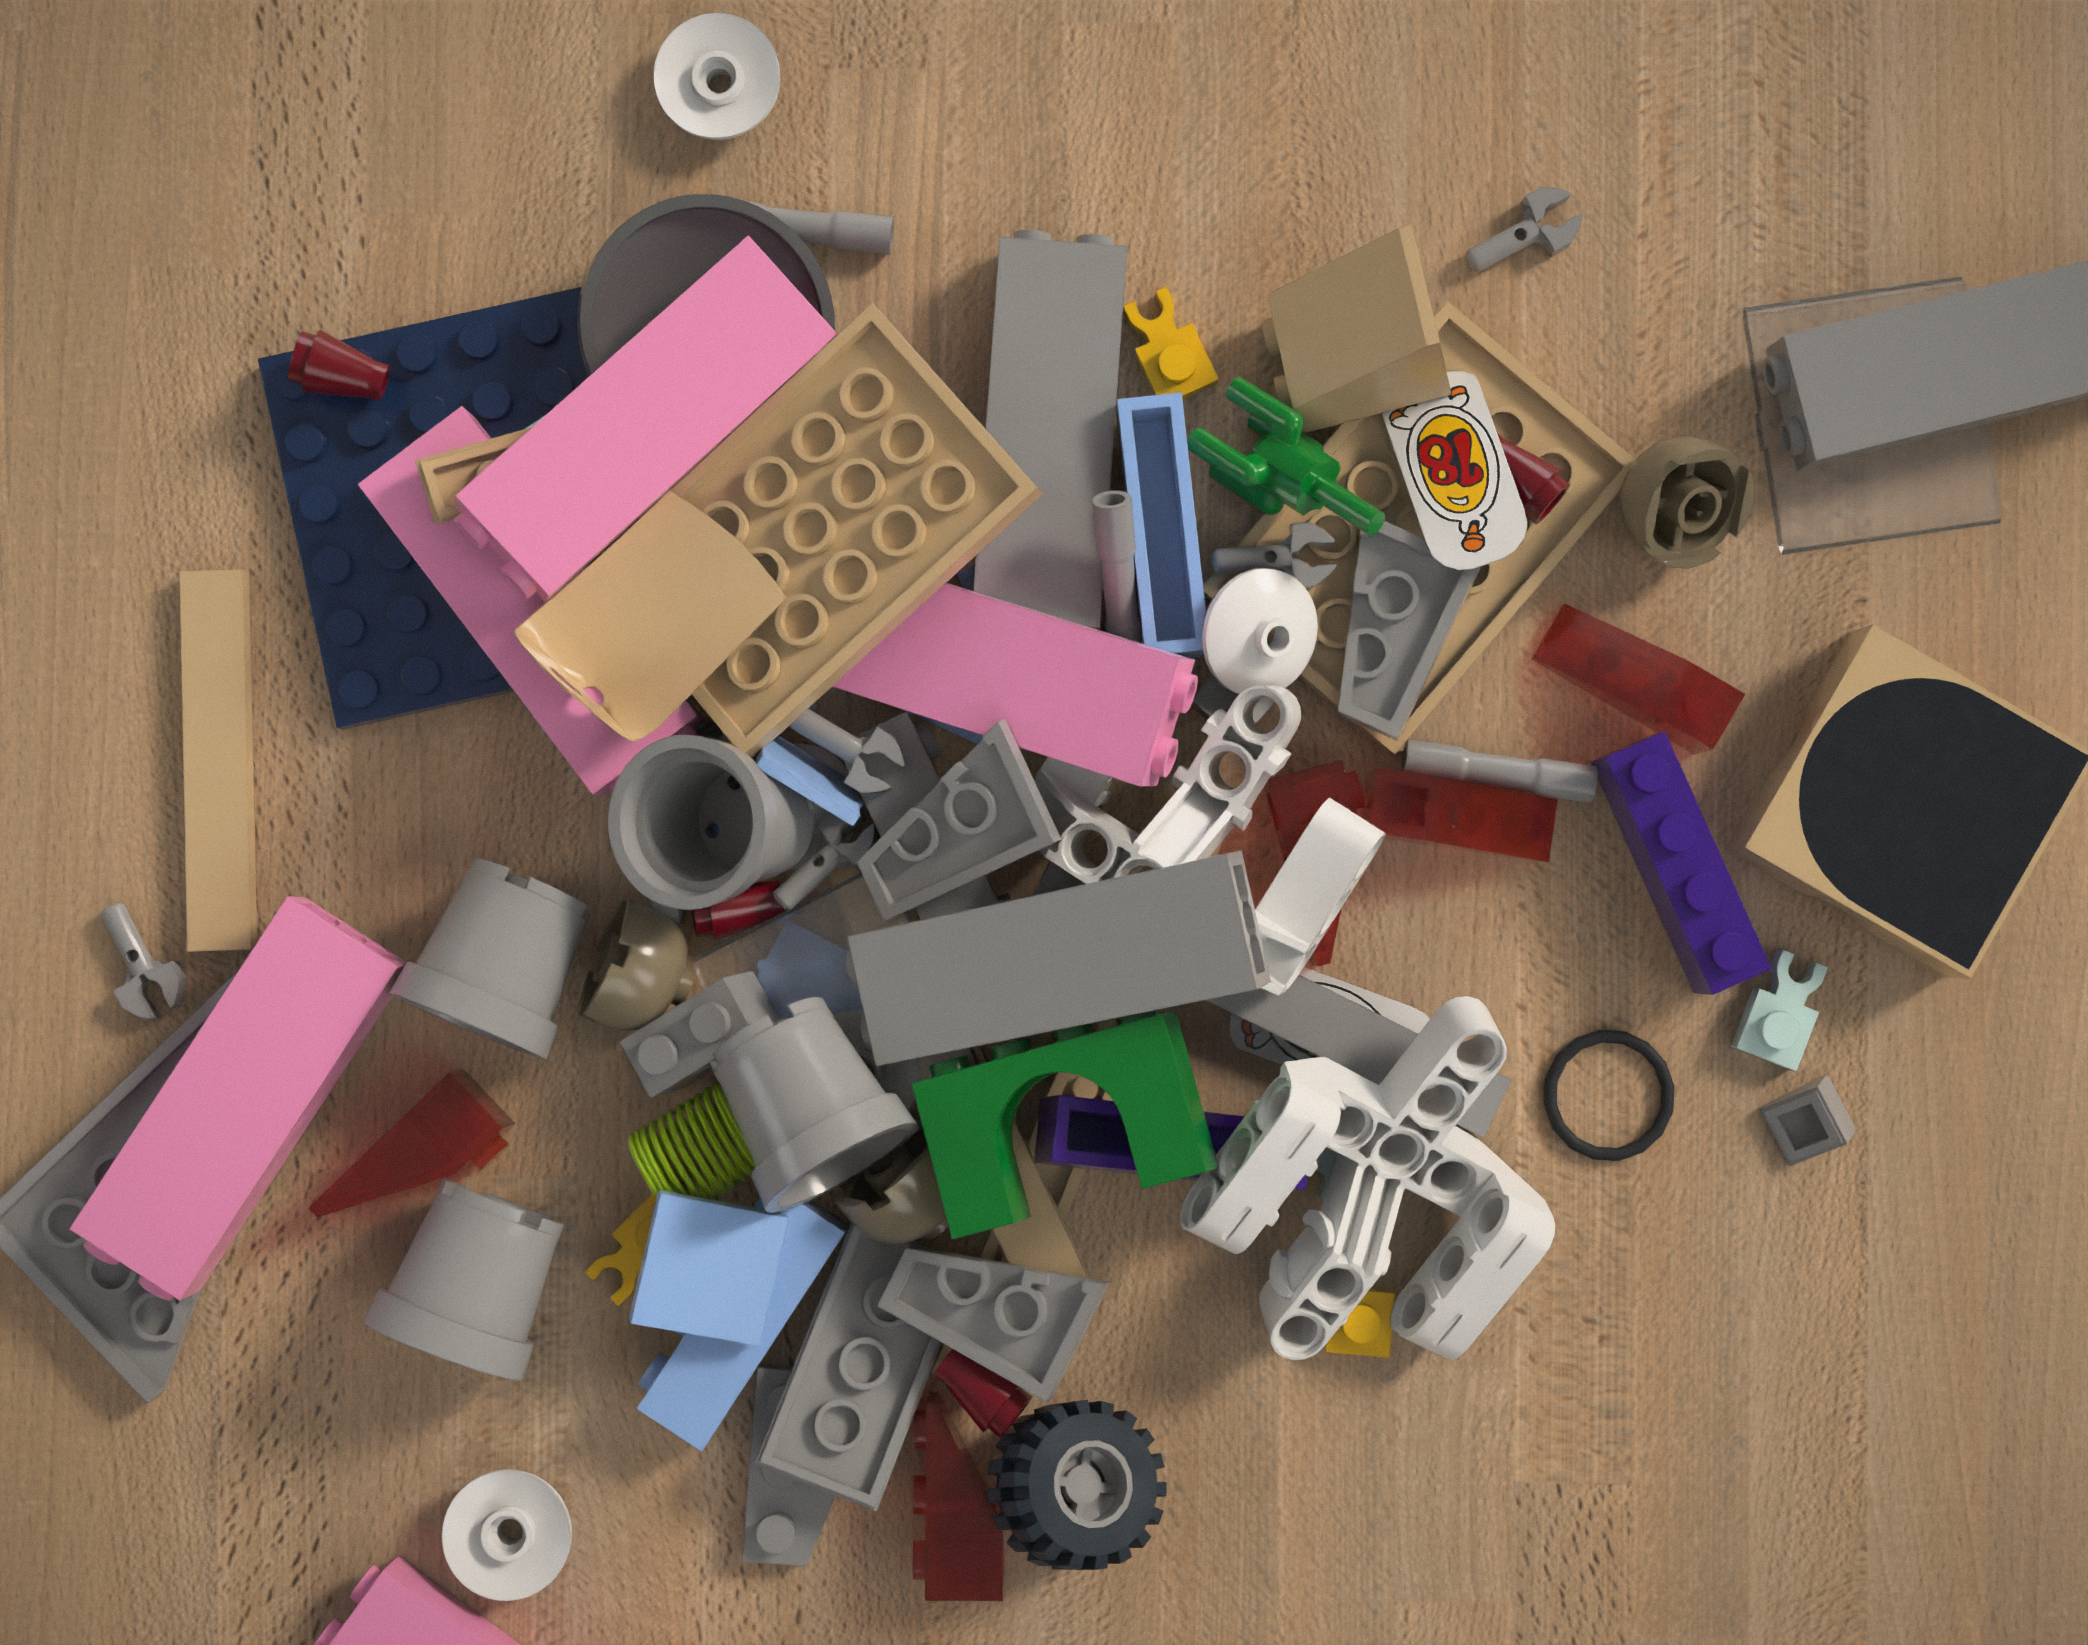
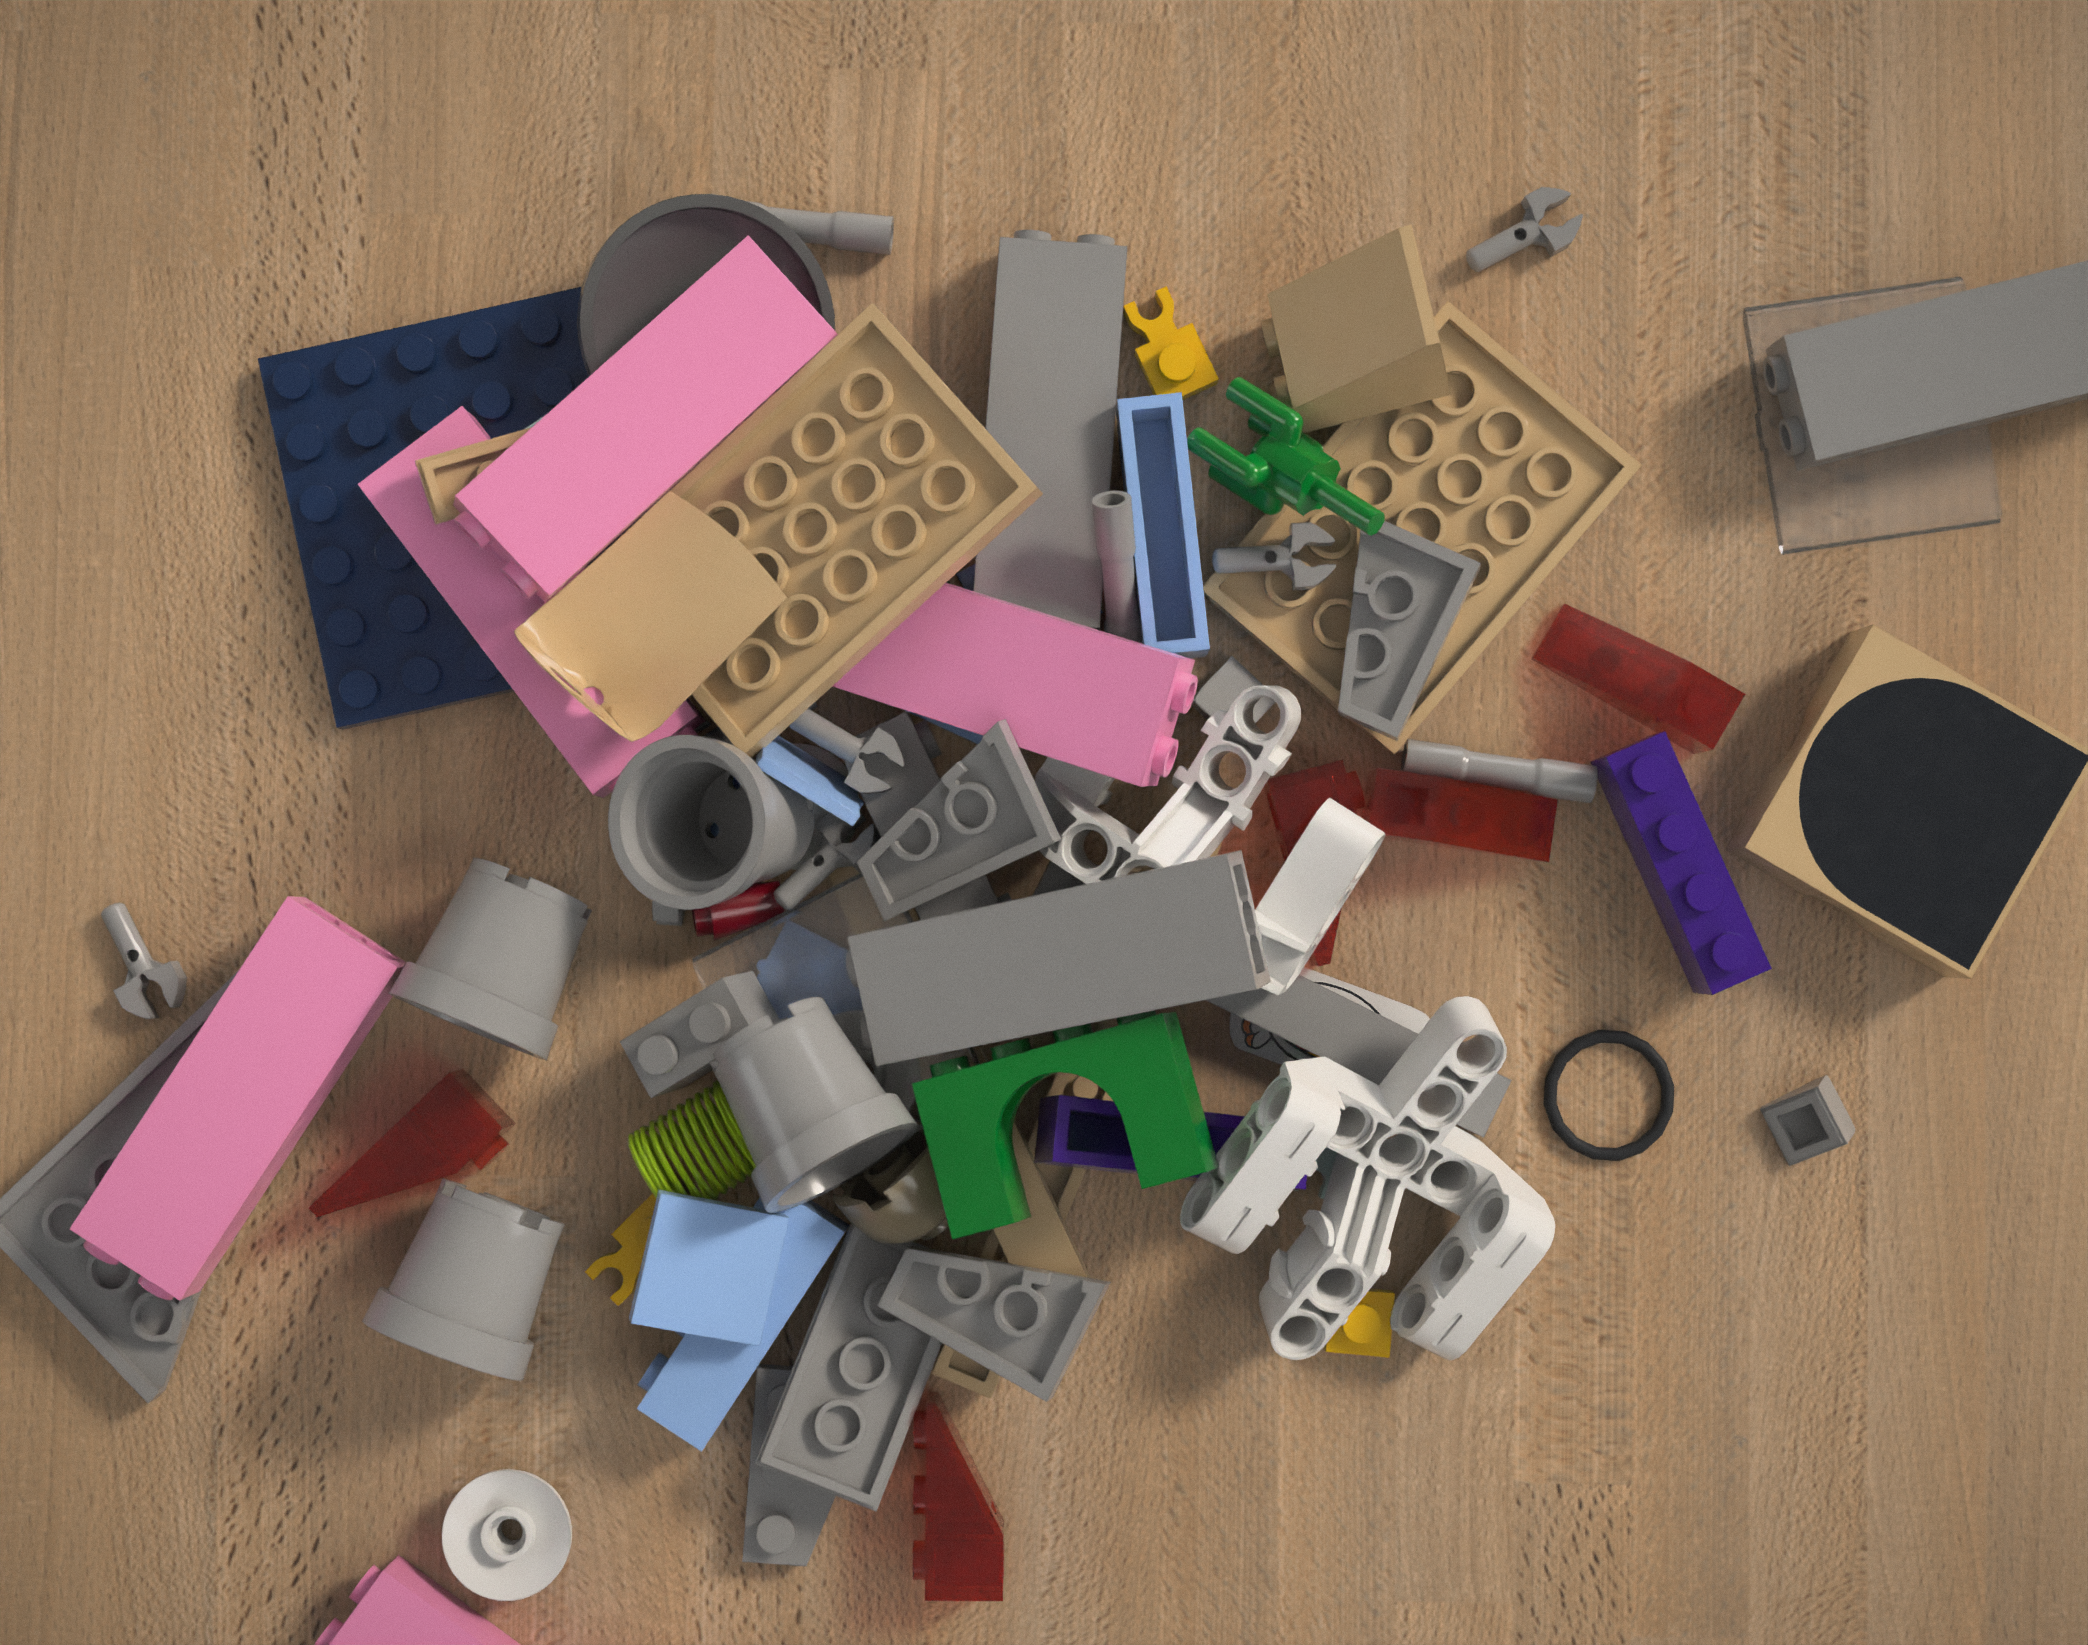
tan tile [179,569,257,952] -> none
dark red cone [288,330,391,402] -> none
dark tan cylinder [578,898,695,1031] -> none
white dish [654,13,781,140] -> none
dark red cone [933,1349,1033,1438] -> none
black wheel [986,1400,1167,1570] -> none
white dish [1202,568,1318,694] -> none
sticker [1382,371,1527,570] -> none
dark red cone [1497,433,1570,524] -> none
dark tan cylinder [1620,435,1754,569] -> none
light aqua plate [1730,949,1828,1071] -> none

